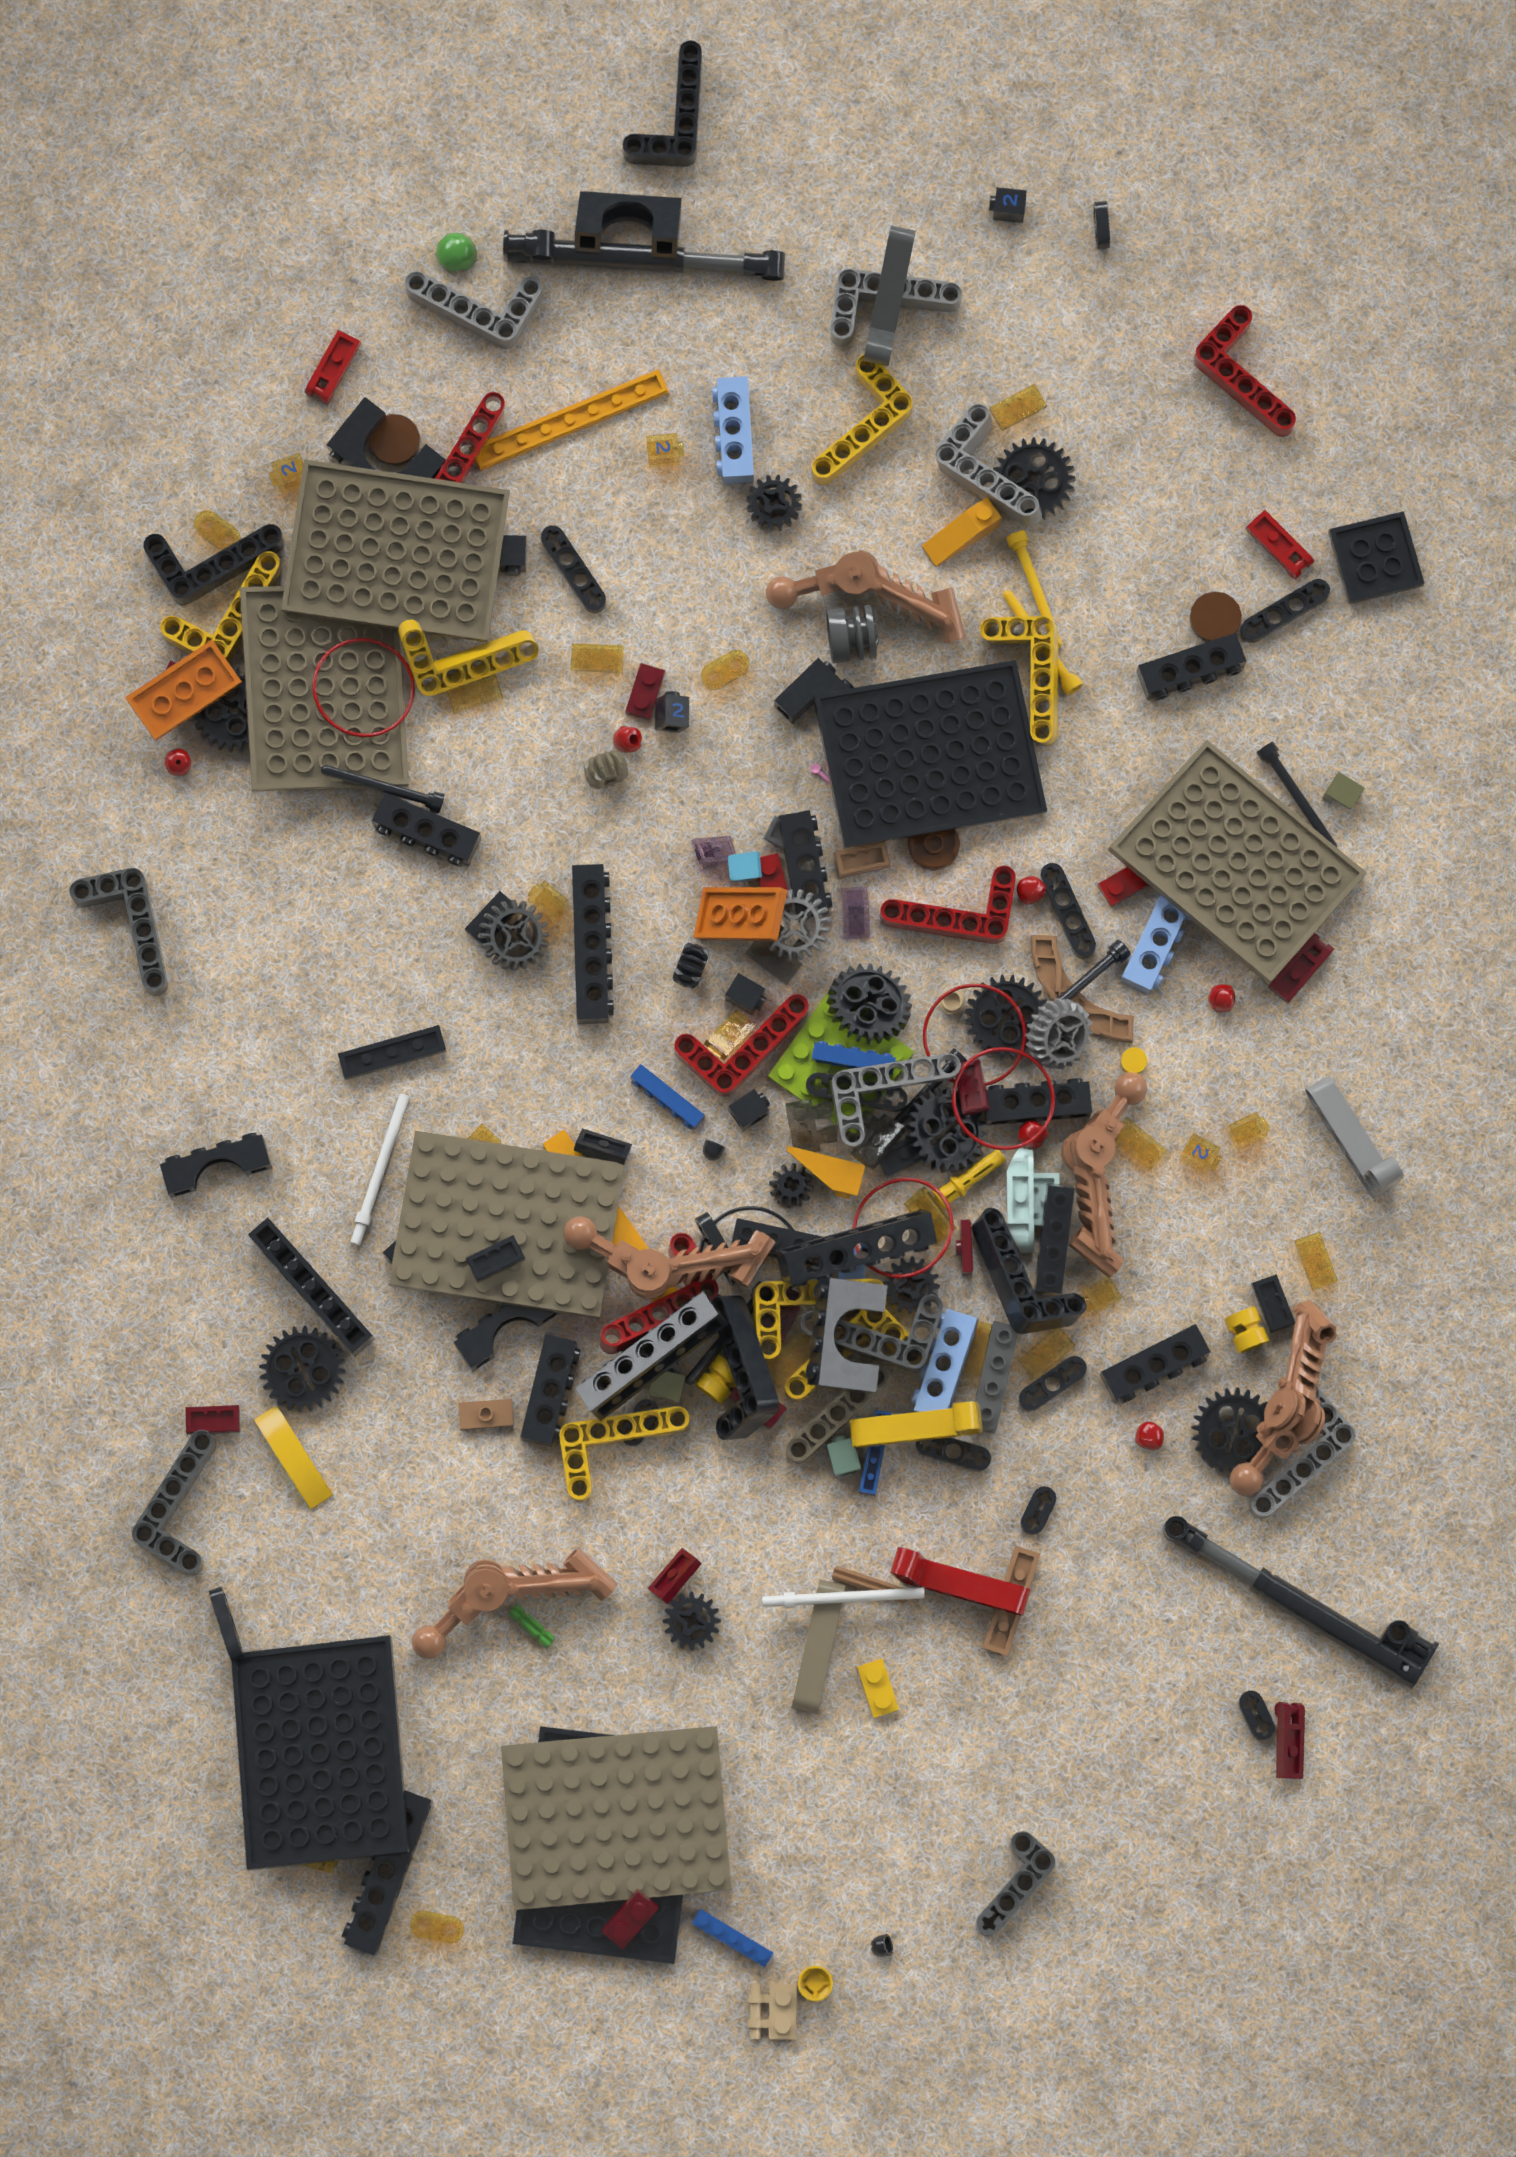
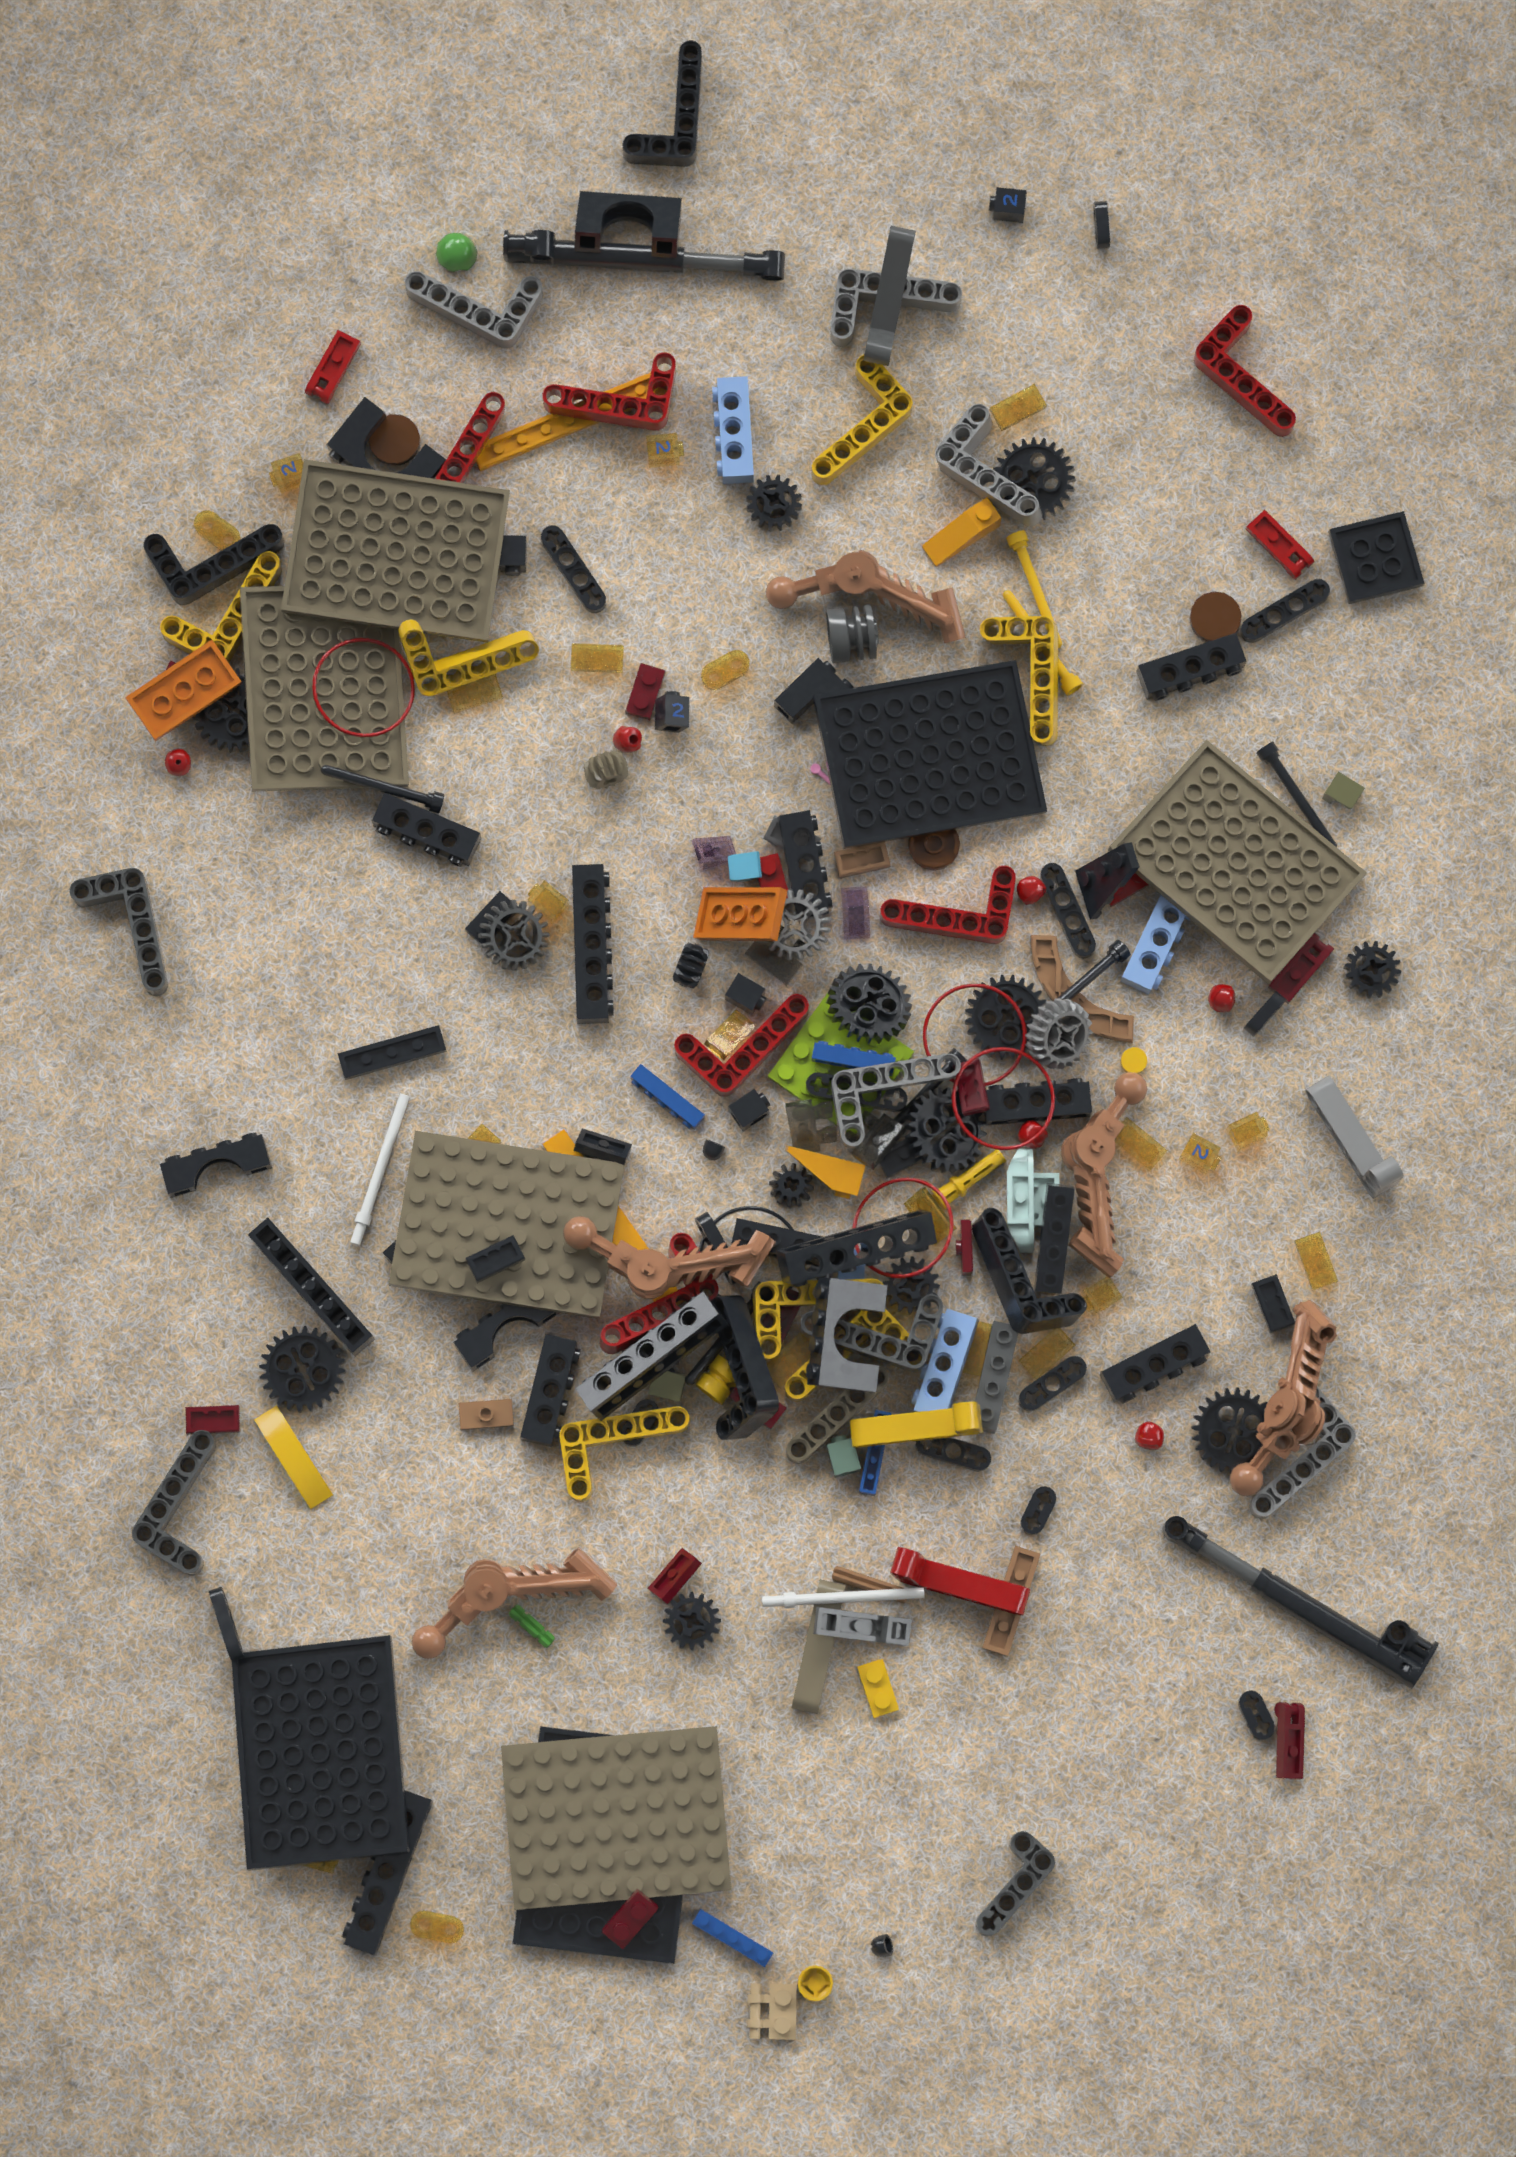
tan plate [939,989,965,1015] -> none
yellow wheel [1224,1306,1270,1354] -> none
none -> red beam [542,352,676,431]
none -> slope [813,1607,912,1646]
none -> black wing [1075,842,1140,920]
none -> black beam [1244,991,1287,1037]
none -> black gear [1343,941,1401,999]

